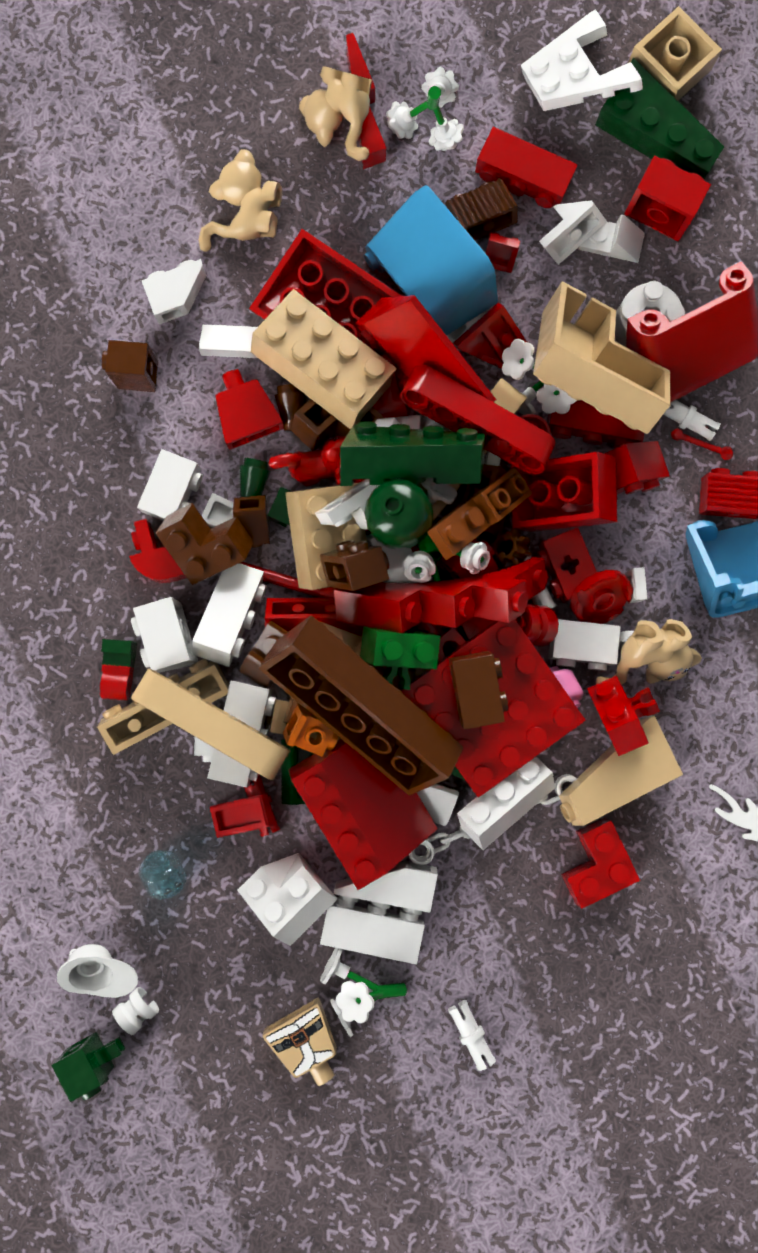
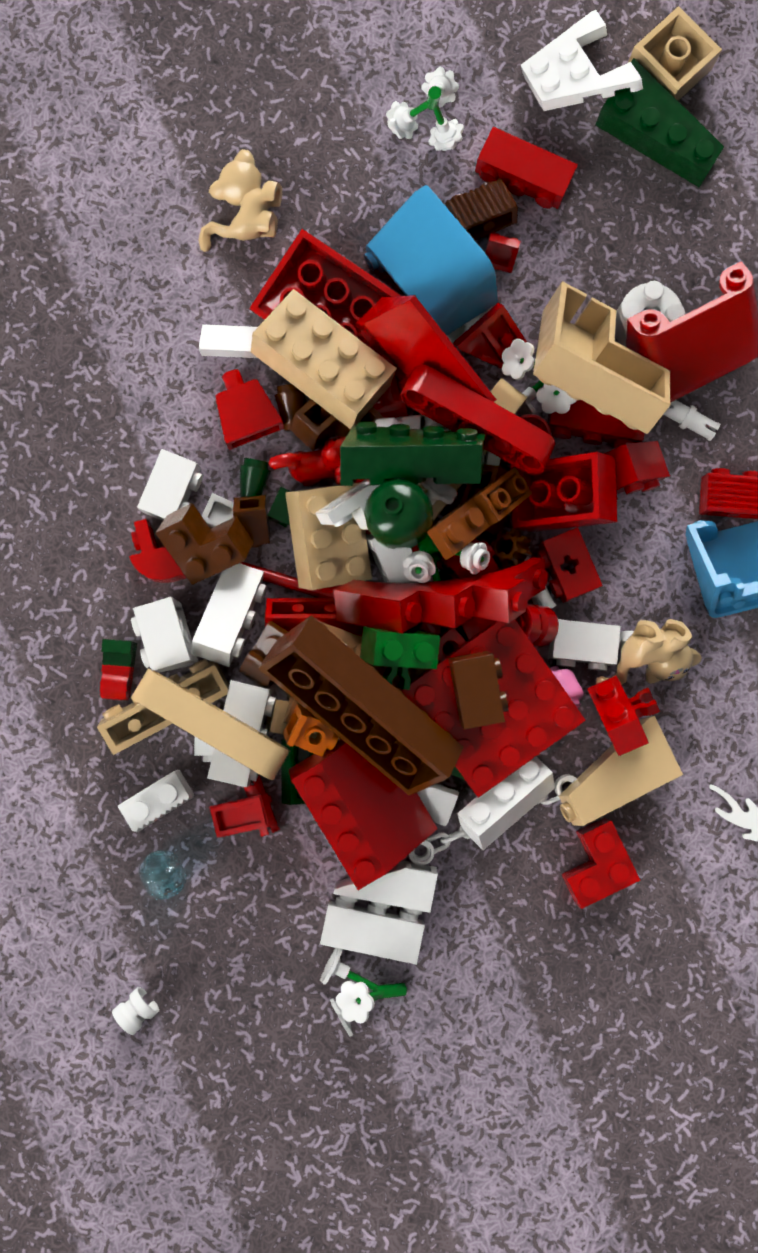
dark green brick [51,1032,125,1102] -> none
white piece [57,944,138,998] -> none
reddish brown brick [102,340,158,392] -> none
white slope [142,259,207,325] -> none
white slope [237,853,337,946] -> none
torso [262,997,337,1086] -> none
tan animal [299,66,372,161] -> none
reddish brown brick [320,540,389,591] -> none
red slope [346,33,386,170] -> none
white pin [448,1000,496,1071] -> none
white slope [539,200,607,265] -> none
red tile [570,570,633,624] -> none
white slope [578,214,645,263] -> none
red brick [624,155,711,242] -> none
white tile [625,567,647,603] -> none
red hinge [671,428,733,460] -> none
none -> white brick [118,770,194,832]

